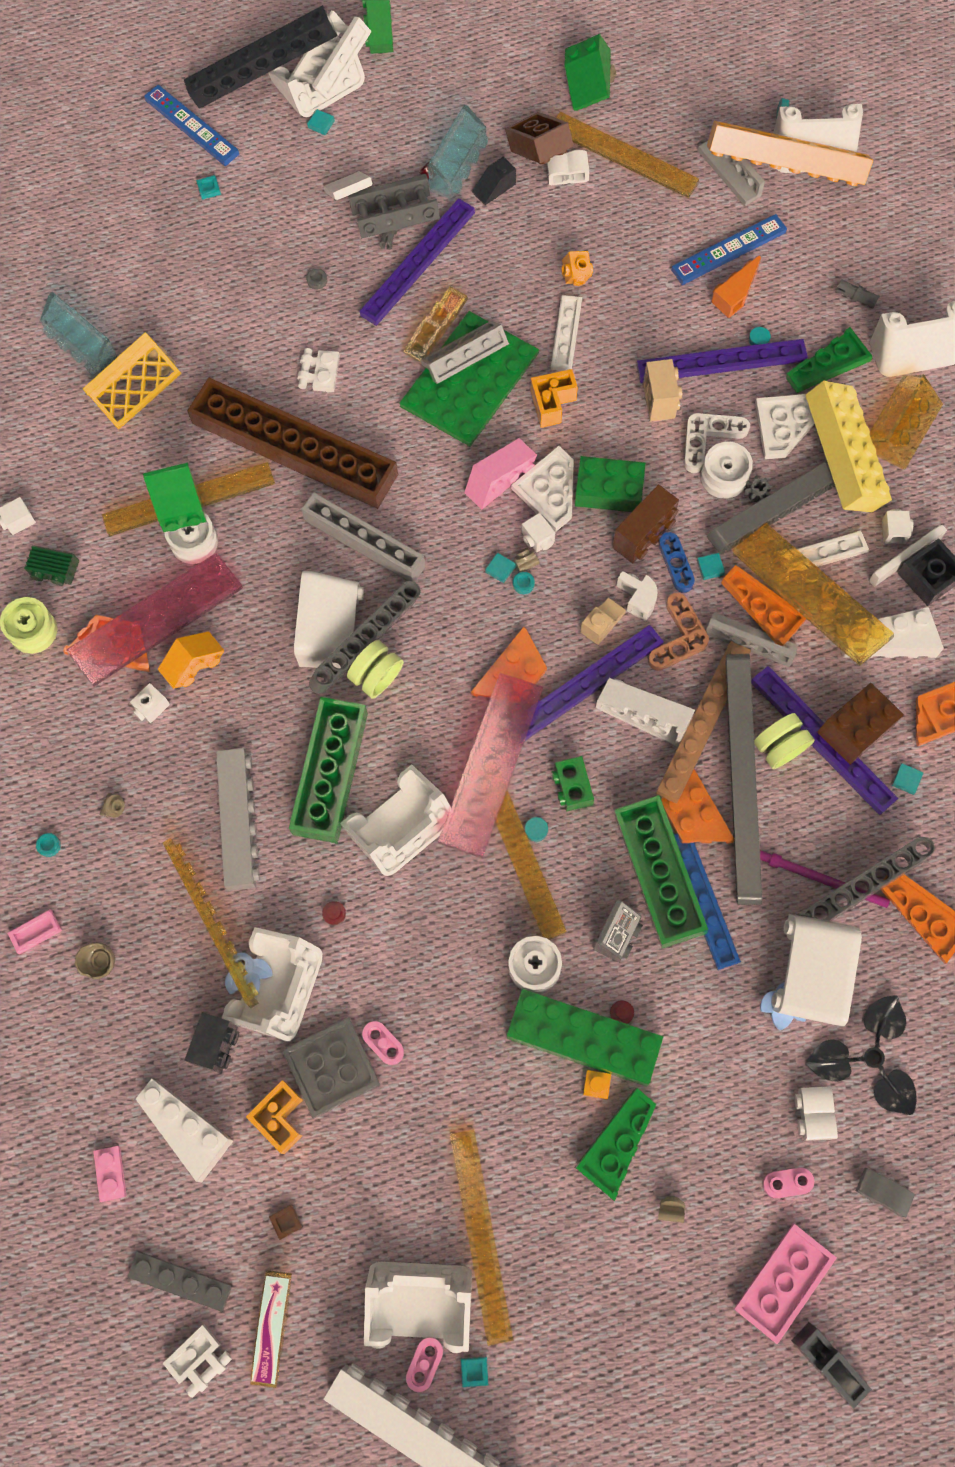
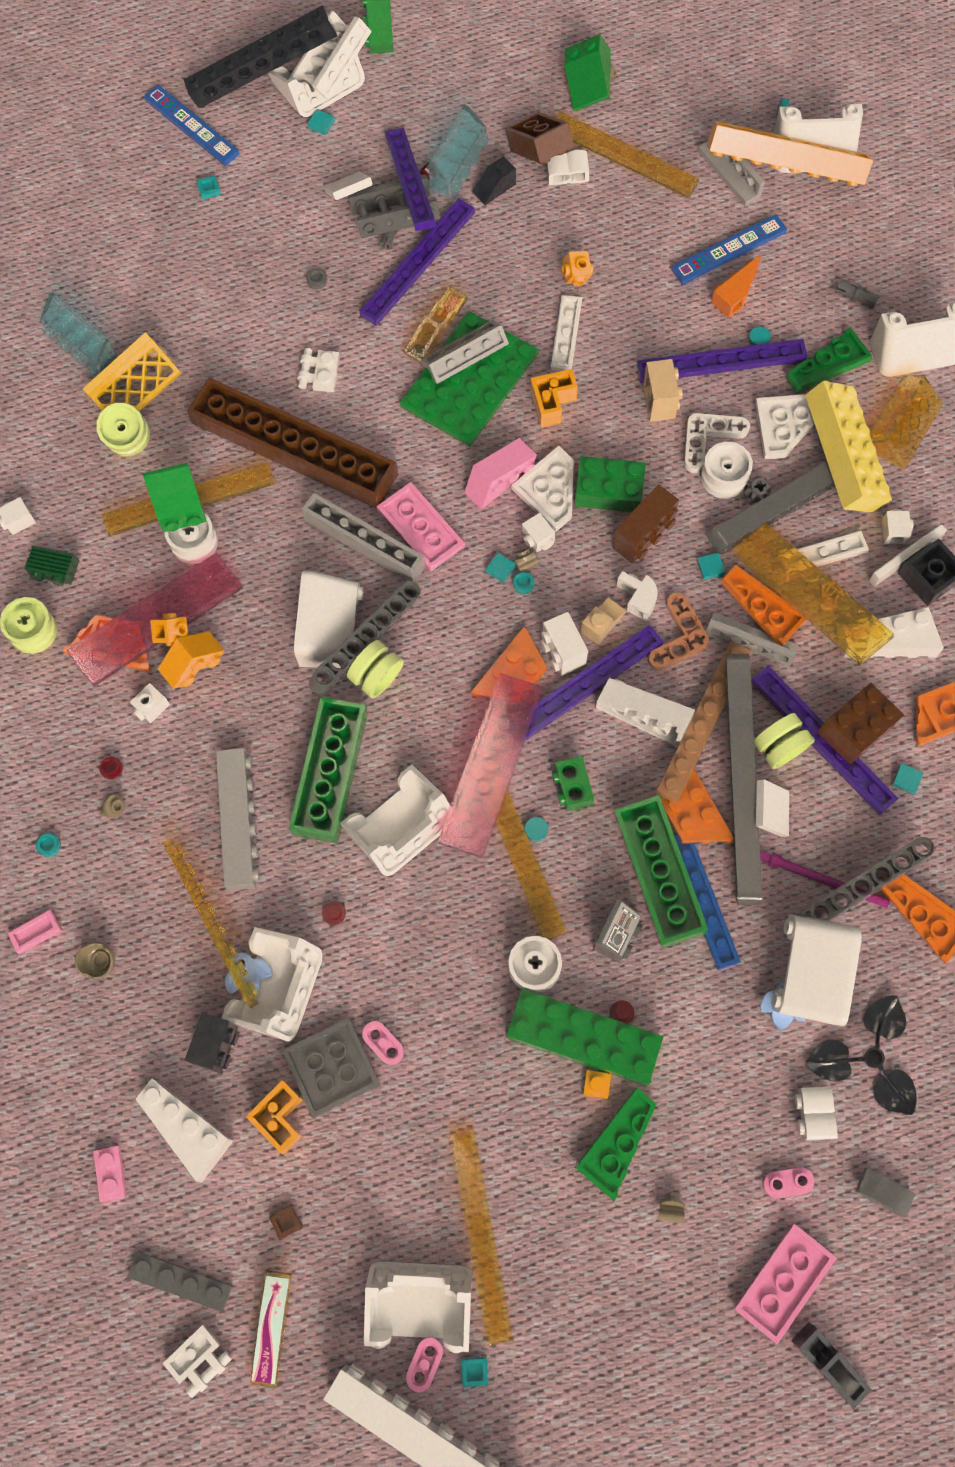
blue beam [659,532,695,593] -> none
none -> yellowish green wheel [97,403,150,456]
none -> dark red plate [99,757,123,780]
none -> light orange brick [150,613,188,646]
none -> bright pink plate [377,482,465,572]
none -> dark purple plate [385,127,436,231]
none -> white brick [540,612,588,677]
none -> white tile [756,780,789,837]

